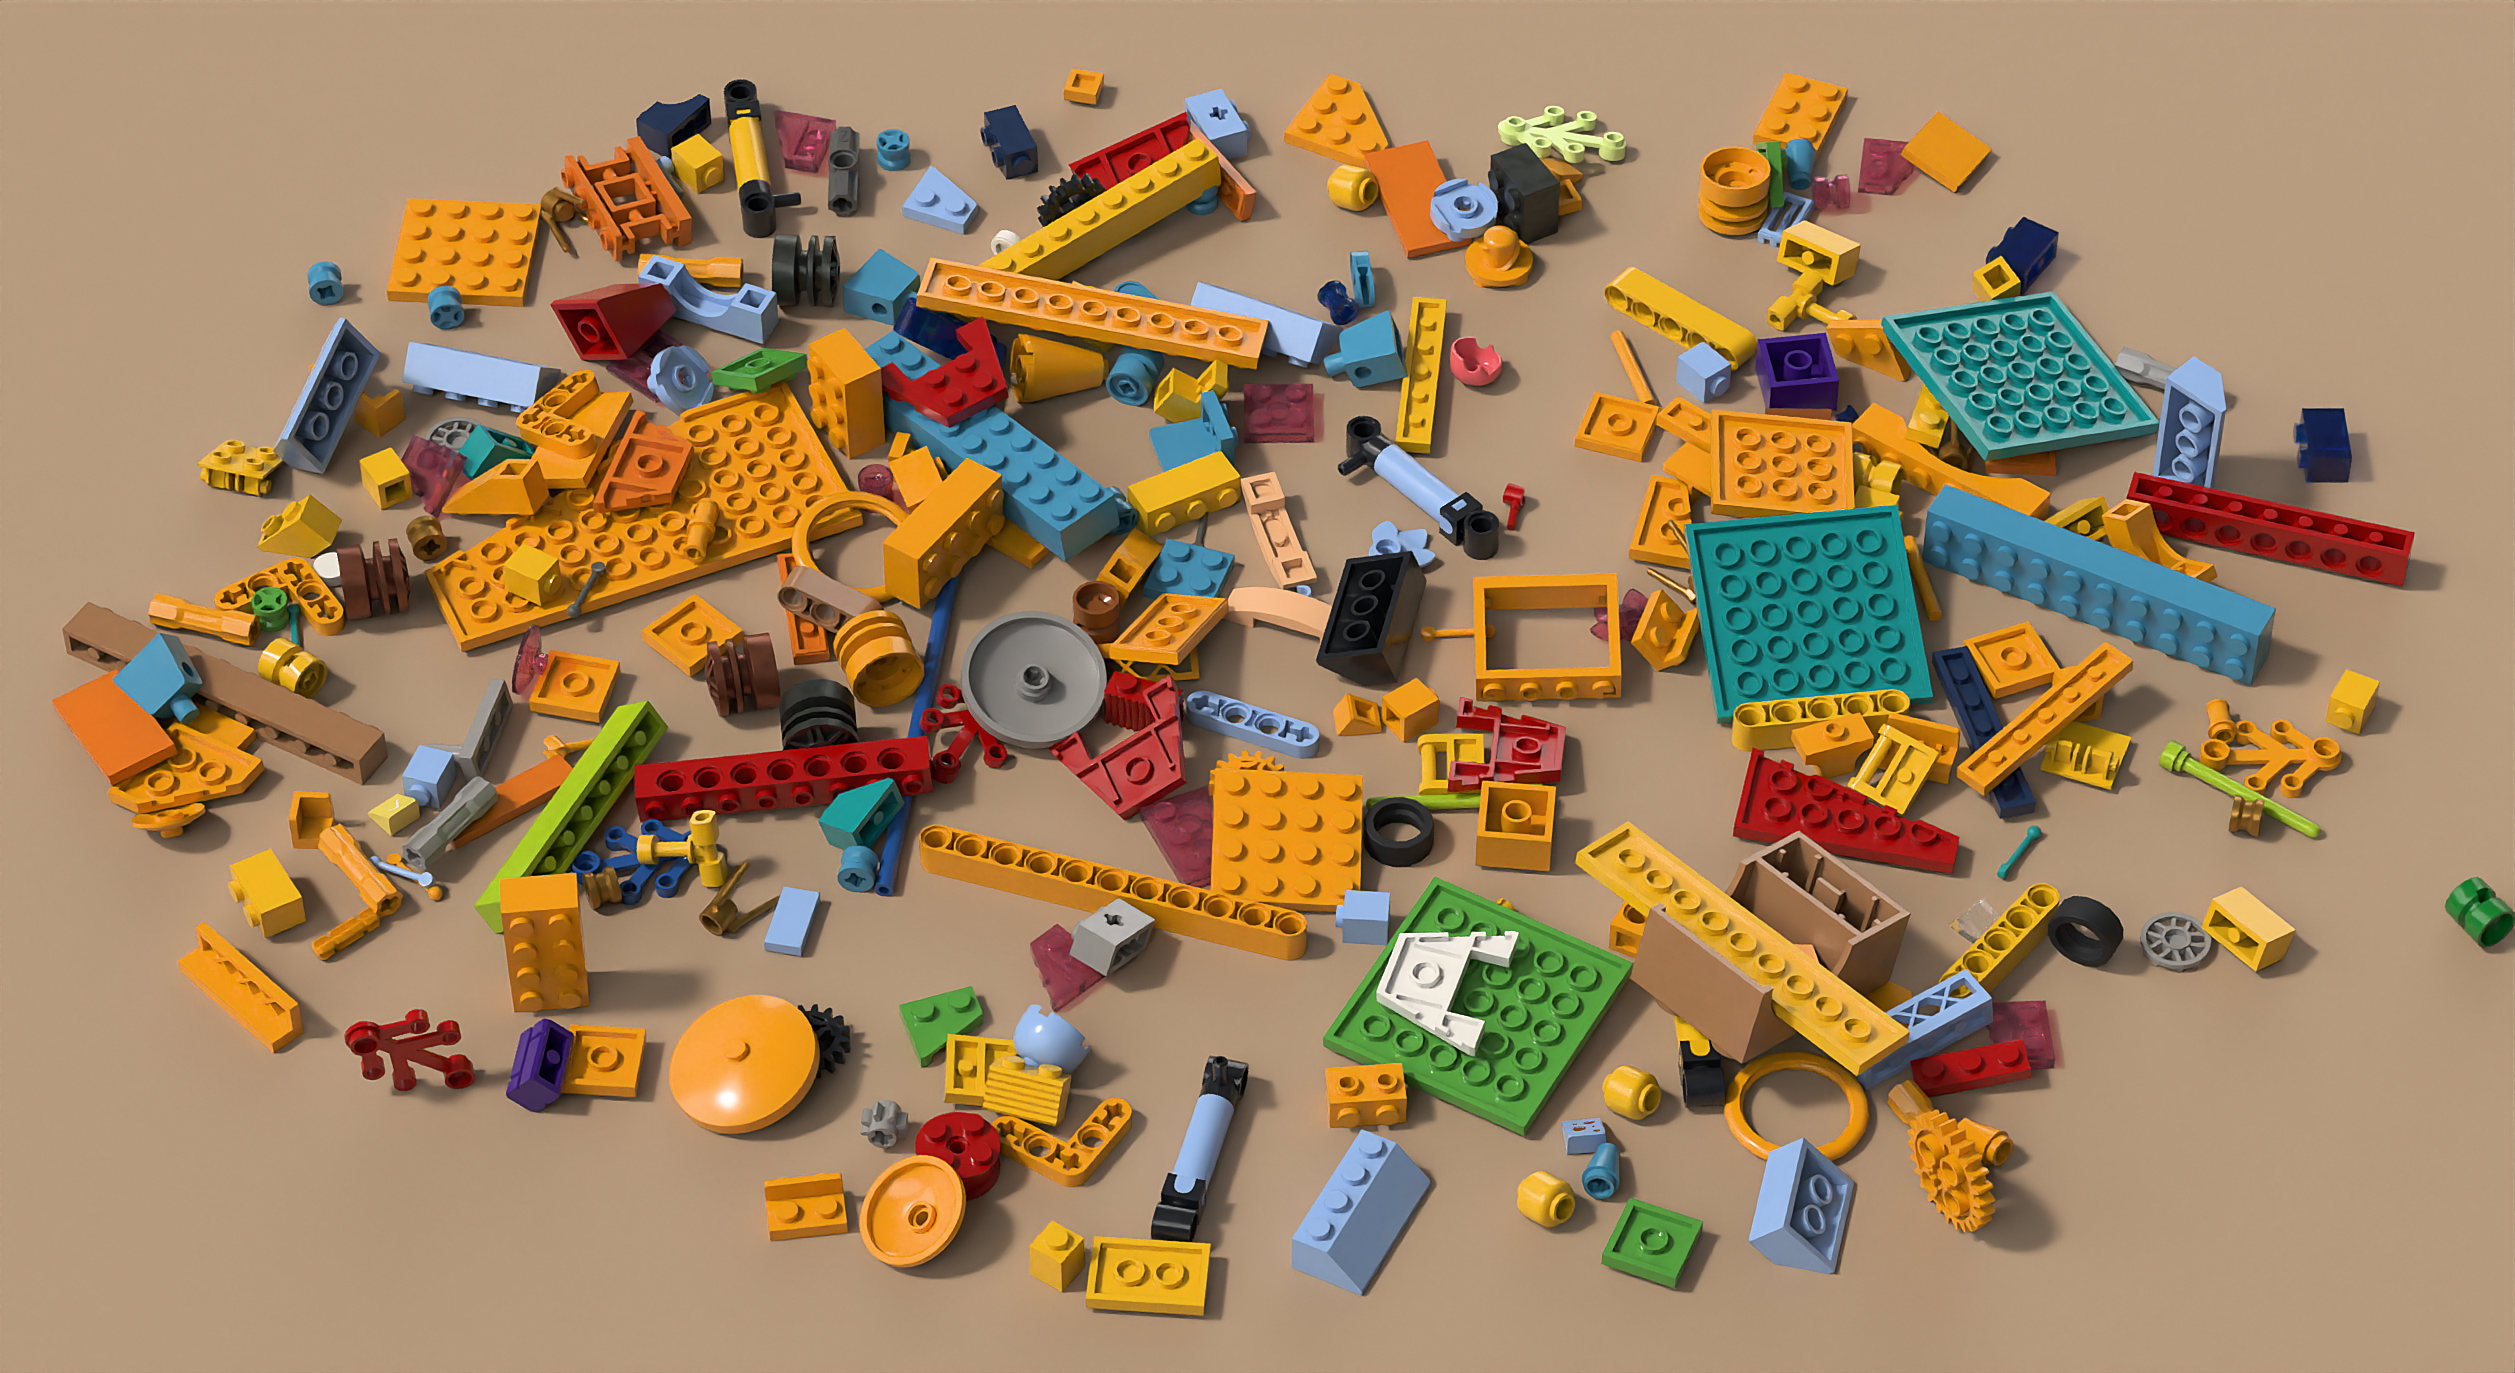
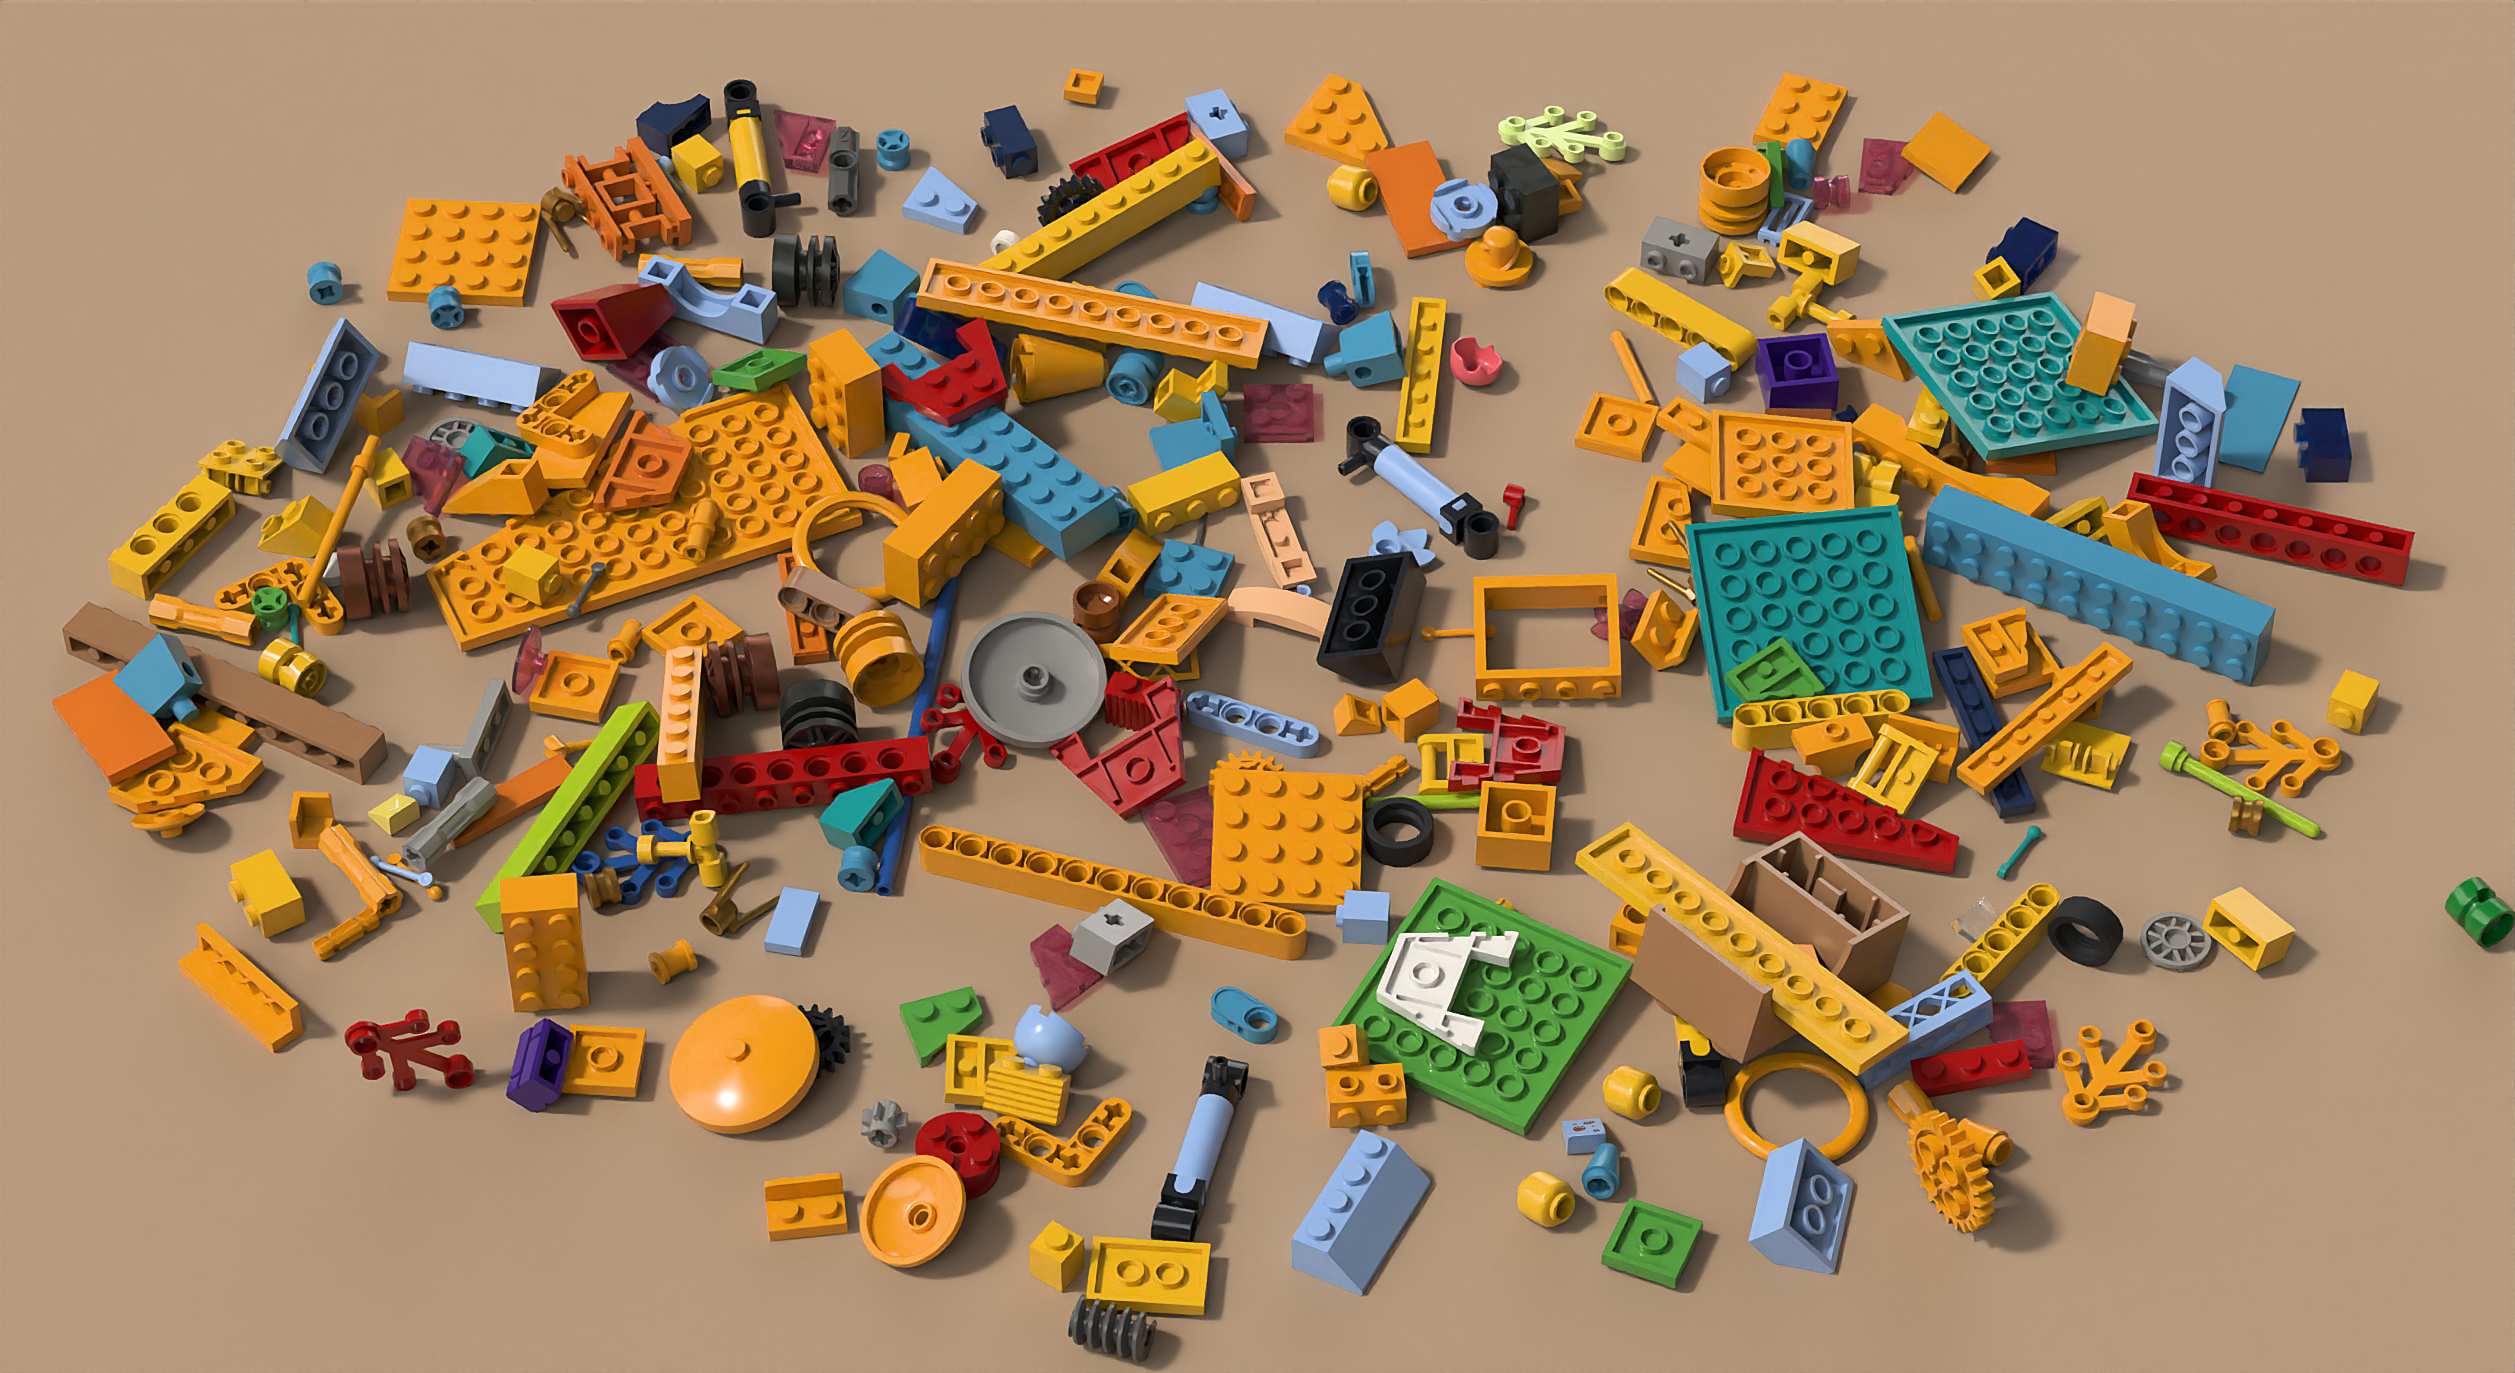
none -> yellow brick [108,474,236,601]
none -> light orange bar [296,435,381,608]
none -> light orange pin [607,619,644,664]
none -> light orange bush [648,939,698,985]
none -> light orange brick [657,646,708,803]
none -> dark grey piece [1068,1294,1157,1363]
none -> dark azure piece [1211,986,1277,1044]
none -> light orange brick [1318,1024,1370,1069]
none -> light orange axle [1362,755,1410,804]
none -> light grey brick [1640,216,1720,285]
none -> yellow bracket [1716,241,1776,288]
none -> bright green wing [1724,637,1826,704]
none -> light orange wing [1961,606,2028,685]
none -> light orange plant [2057,1019,2167,1126]
none -> light orange brick [2065,291,2138,396]
none -> dark azure piece [2218,364,2300,474]

